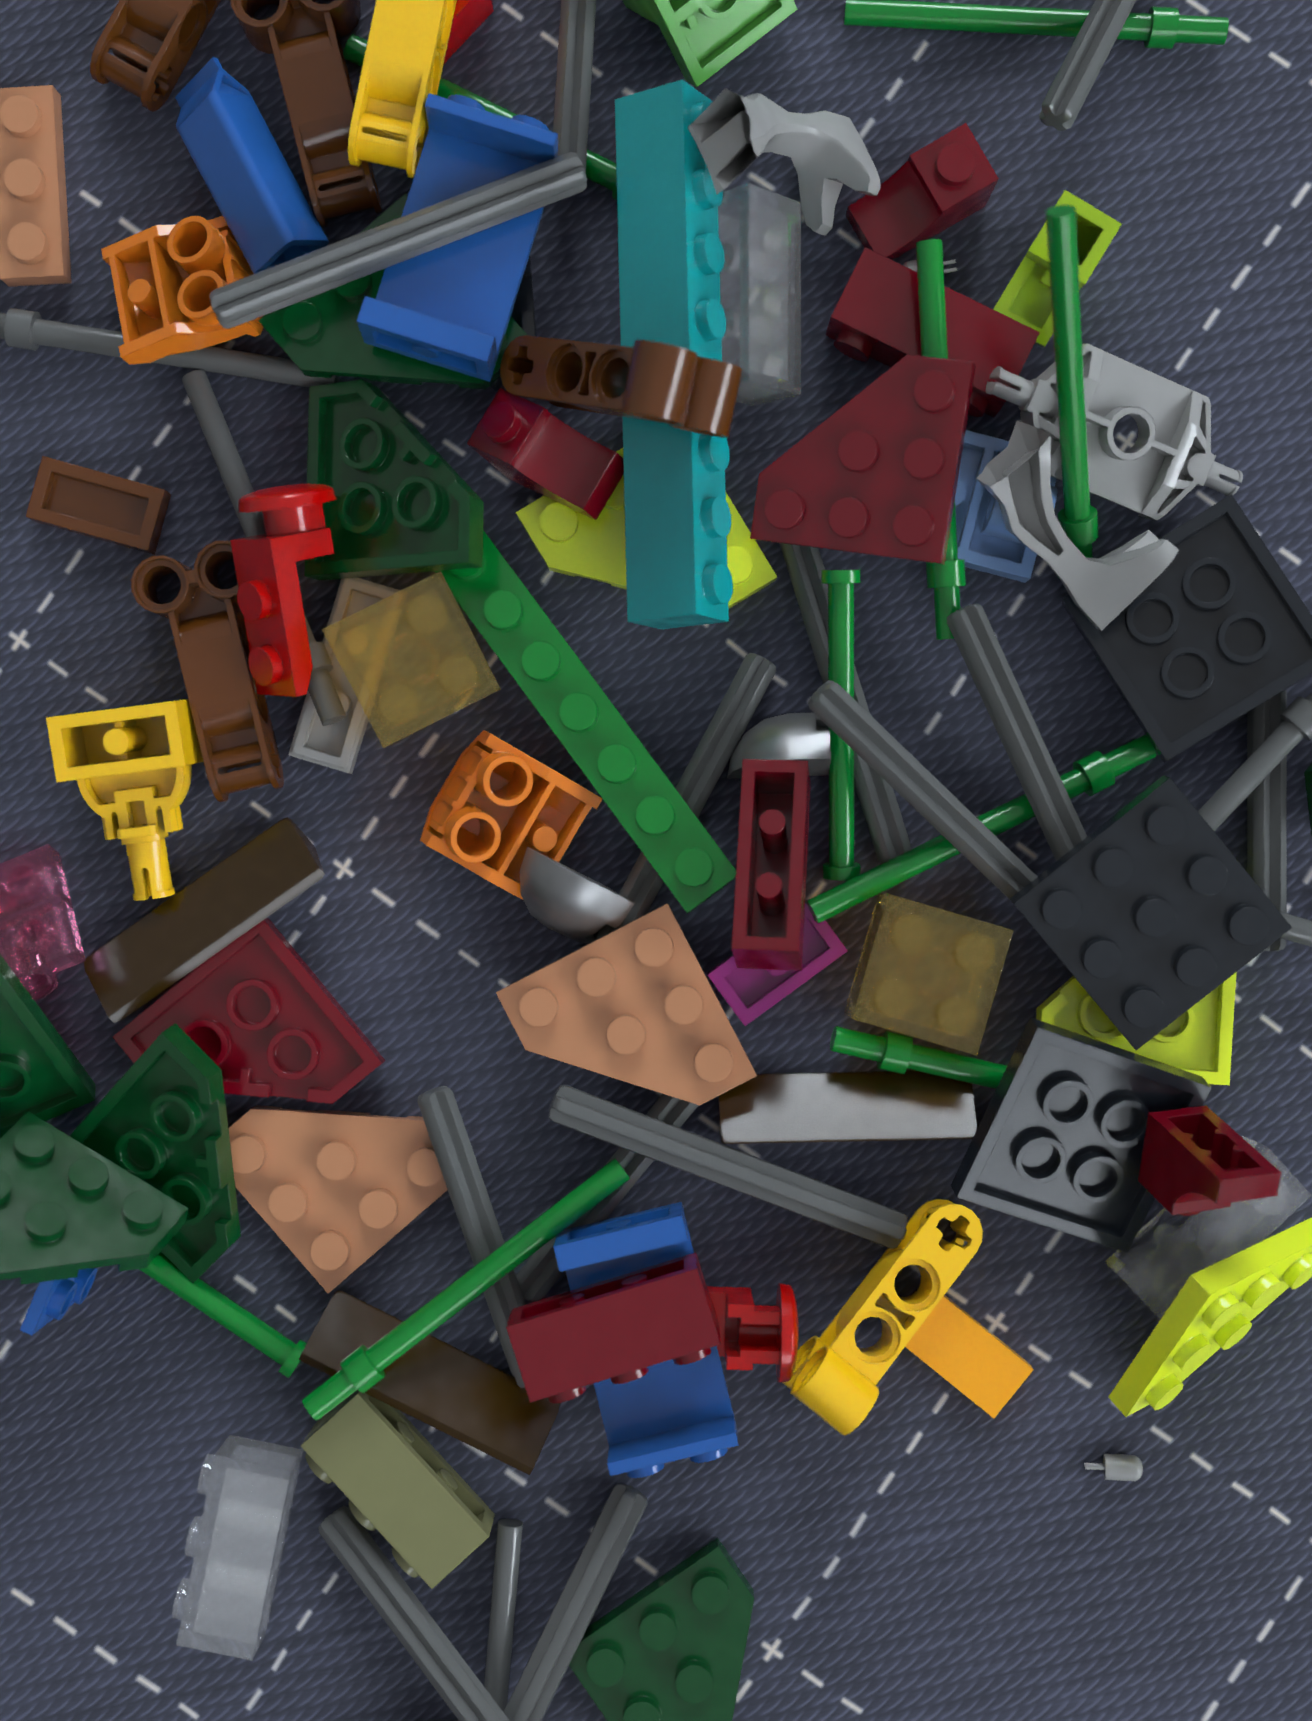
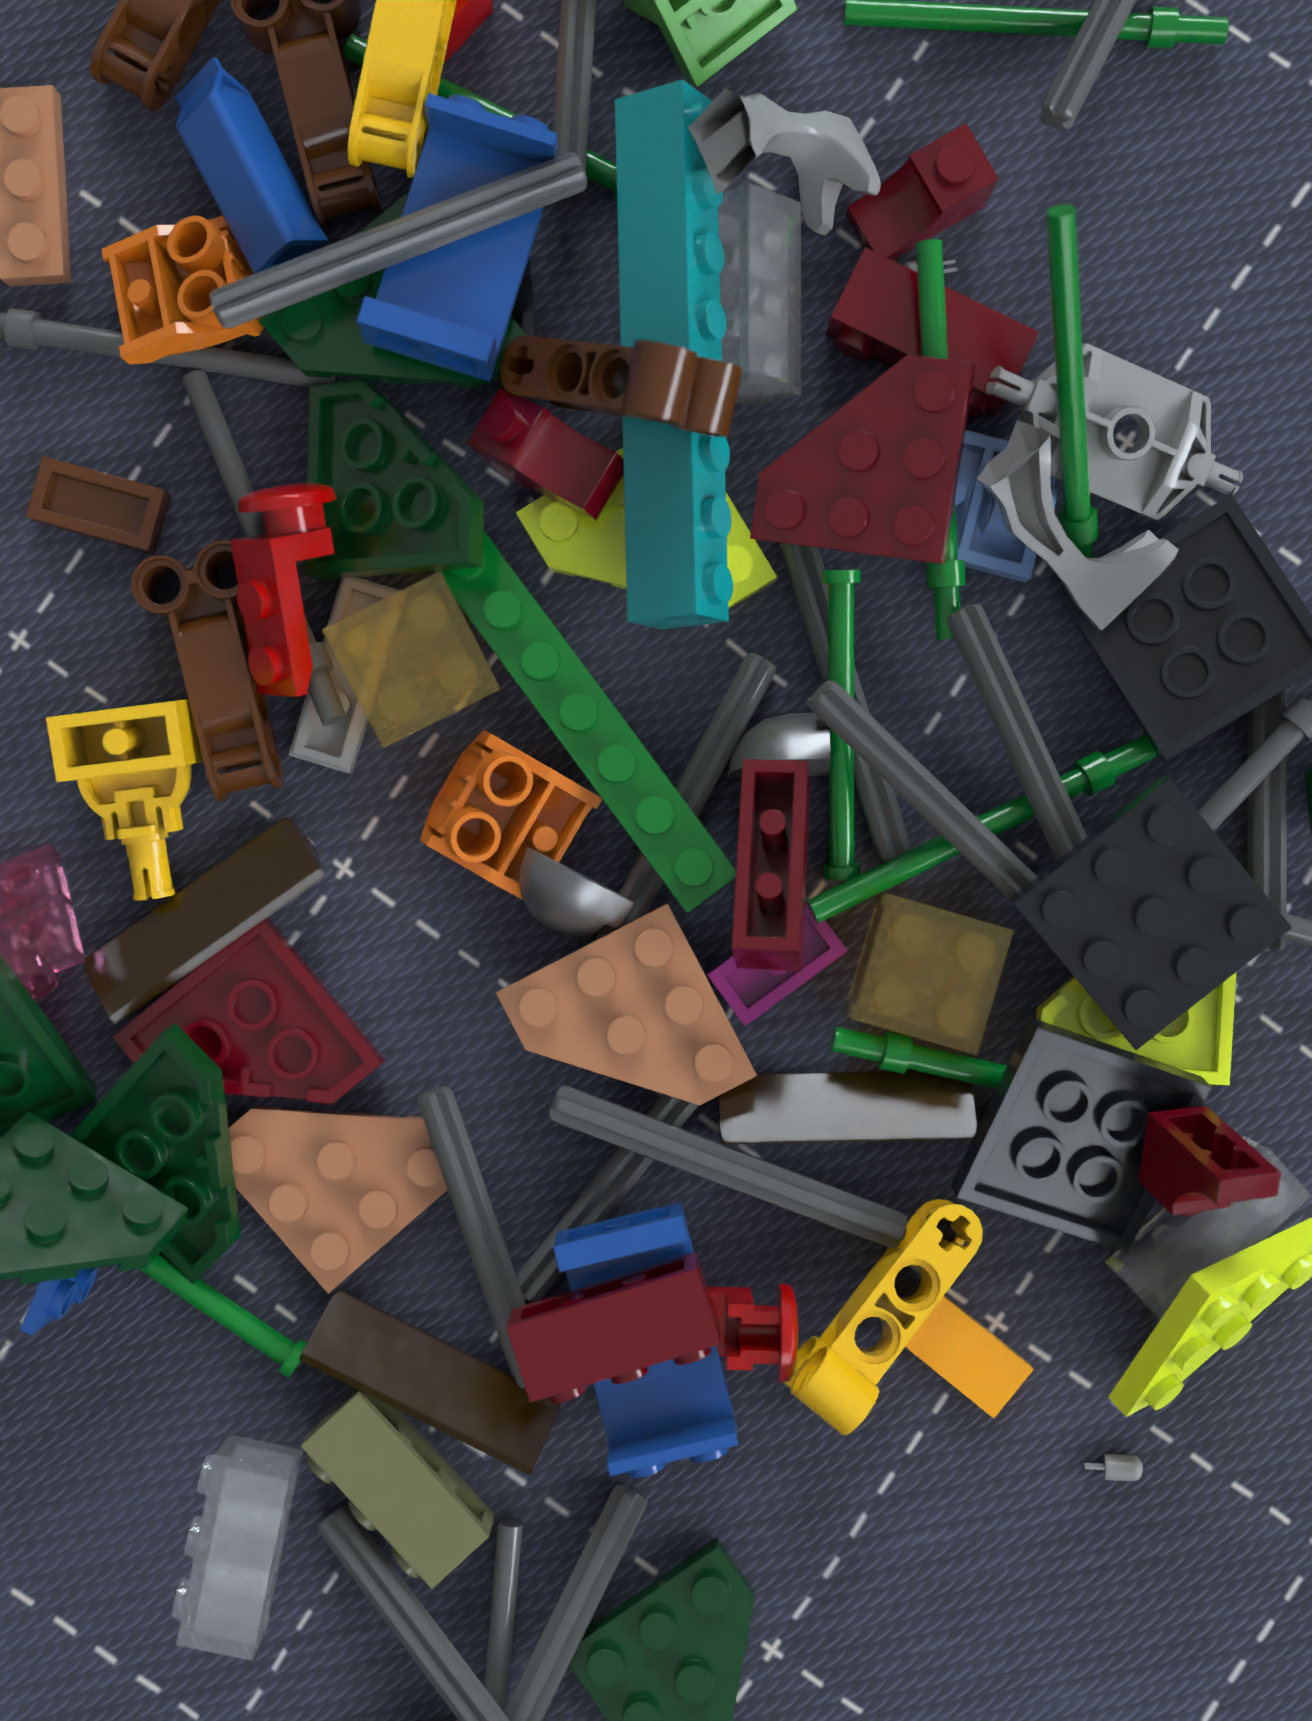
green bar [302,1158,631,1421] -> none
lime brick [993,190,1122,348] -> none

